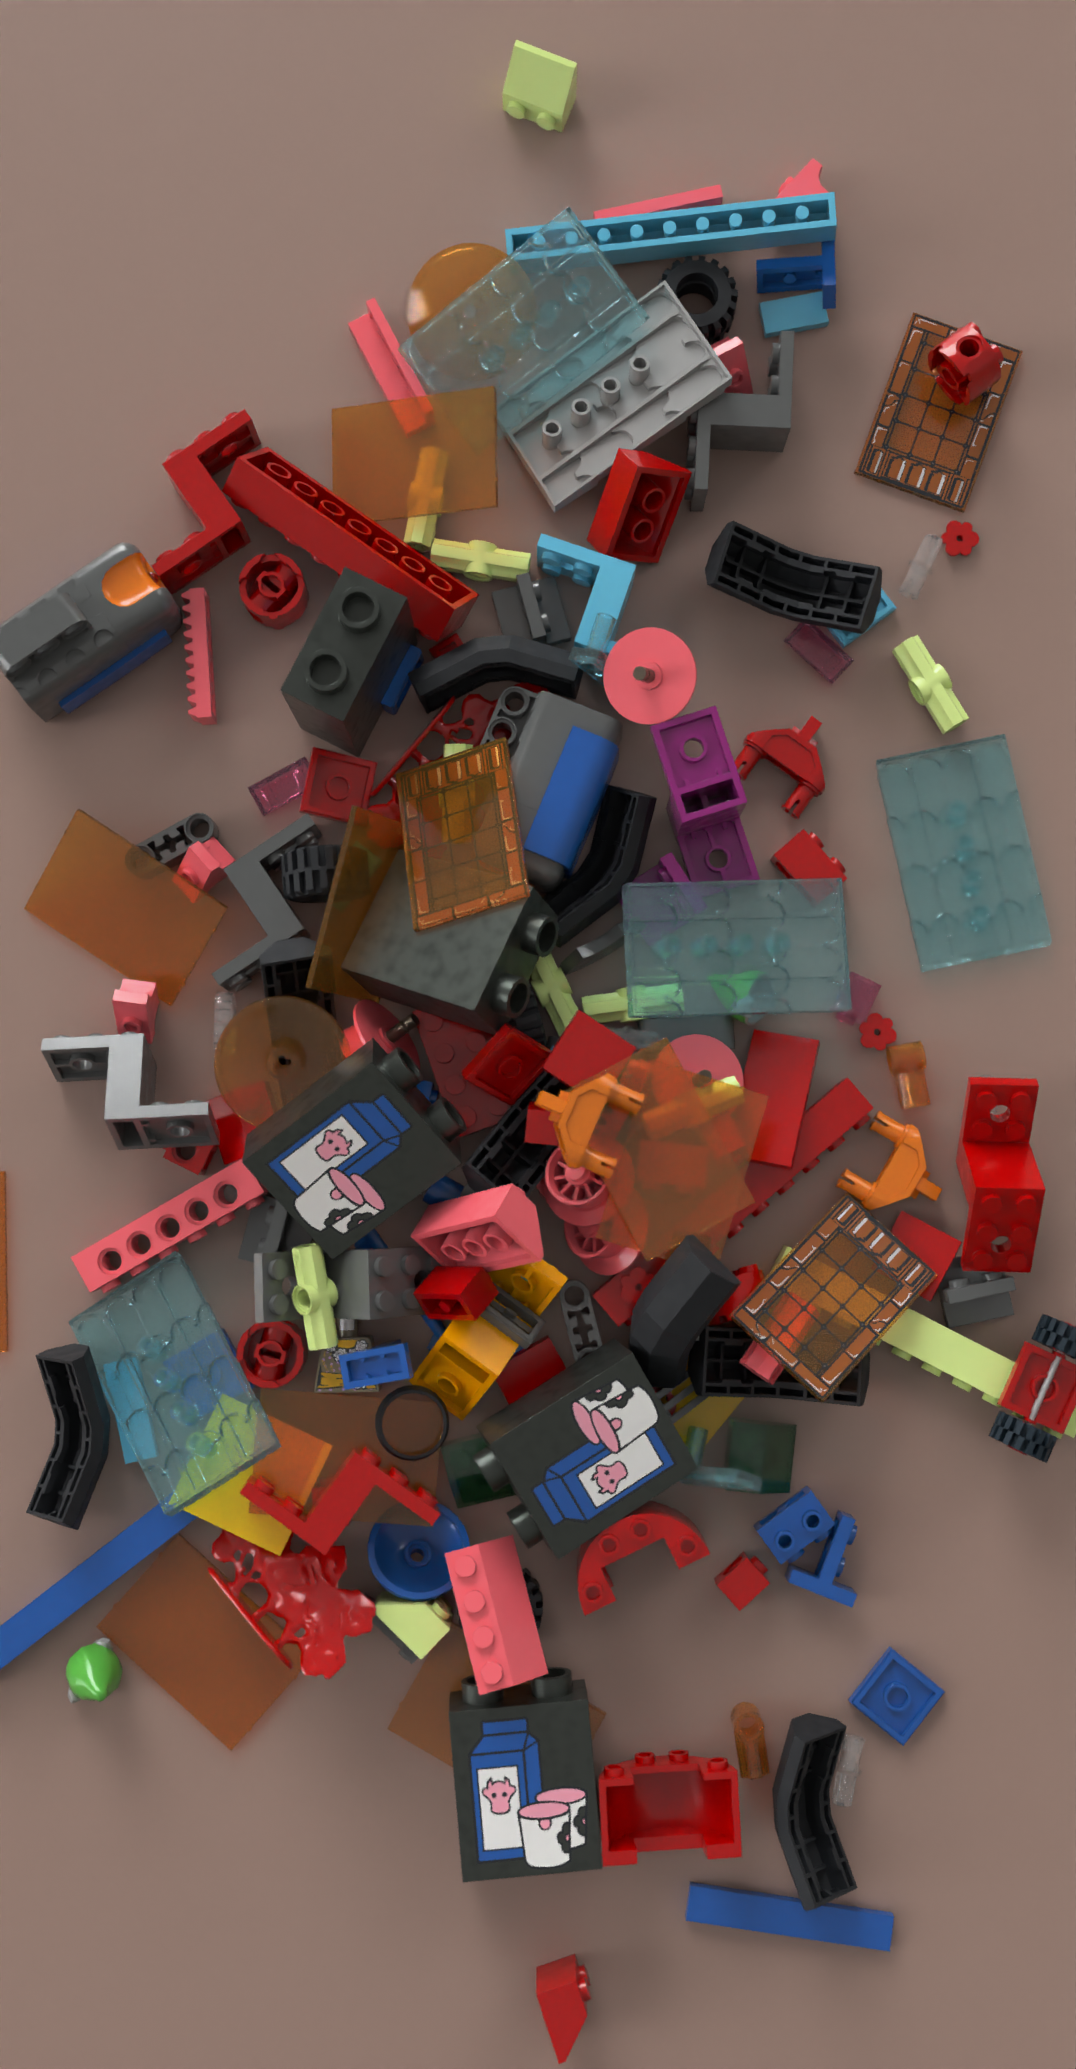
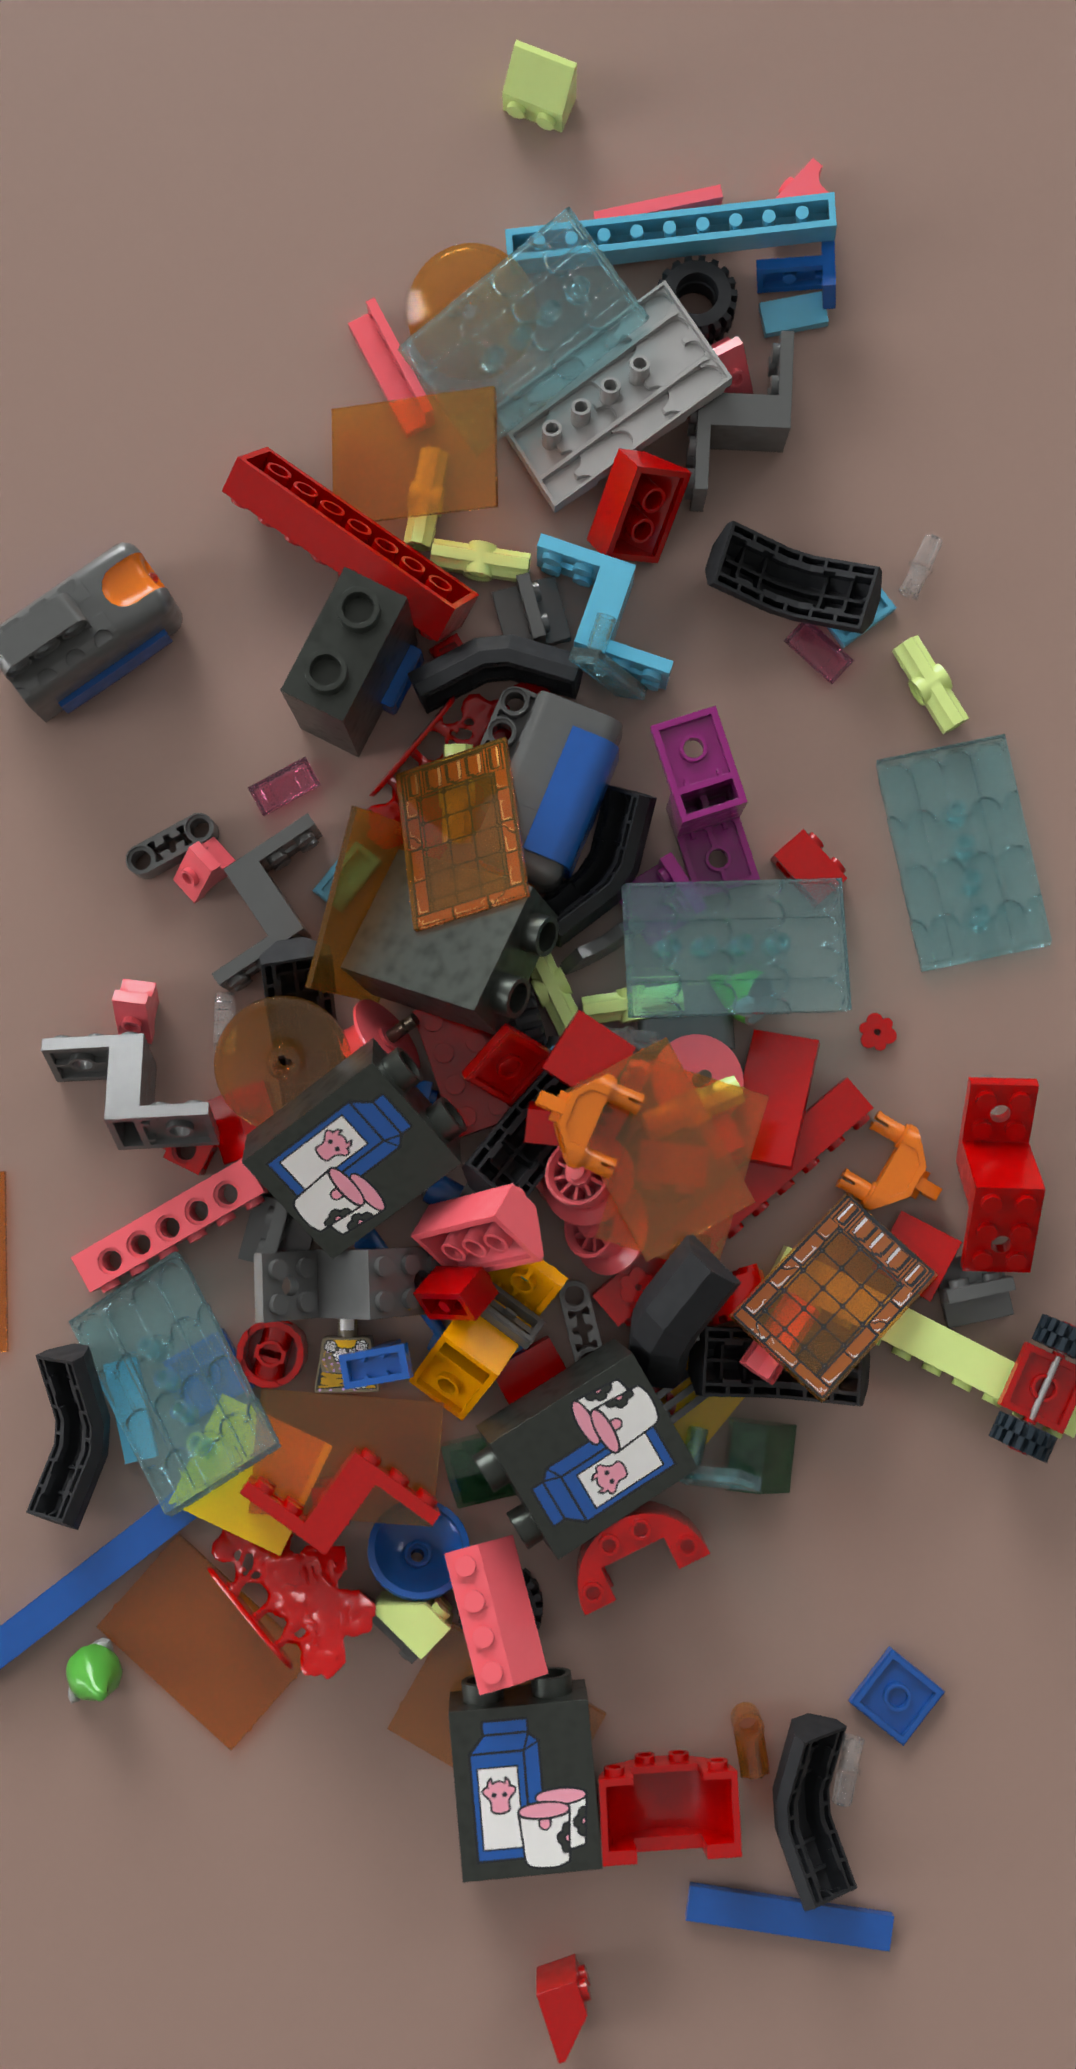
clear orange piece [24,809,228,1006] -> none
red bracket [151,409,261,595] -> none
coral gear [181,587,217,725] -> none
red brick [239,553,309,630] -> none
black tyre [280,844,368,903] -> none
yellowish green piece [291,1242,339,1350] -> none
red tile [299,747,378,827] -> none
black tyre [375,1385,449,1461] -> none
coral piece [603,627,697,725] -> none
red brick [714,1551,770,1611] -> none
red connector [734,716,825,819] -> none
blue brick [753,1486,835,1564] -> none
blue bracket [784,1510,857,1608] -> none
clear pink brick [830,971,882,1026] -> none
piece [854,312,1023,513] -> none
clear orange piece [886,1040,931,1110] -> none
red brick [928,322,1004,406] -> none
red plant [941,520,979,556] -> none

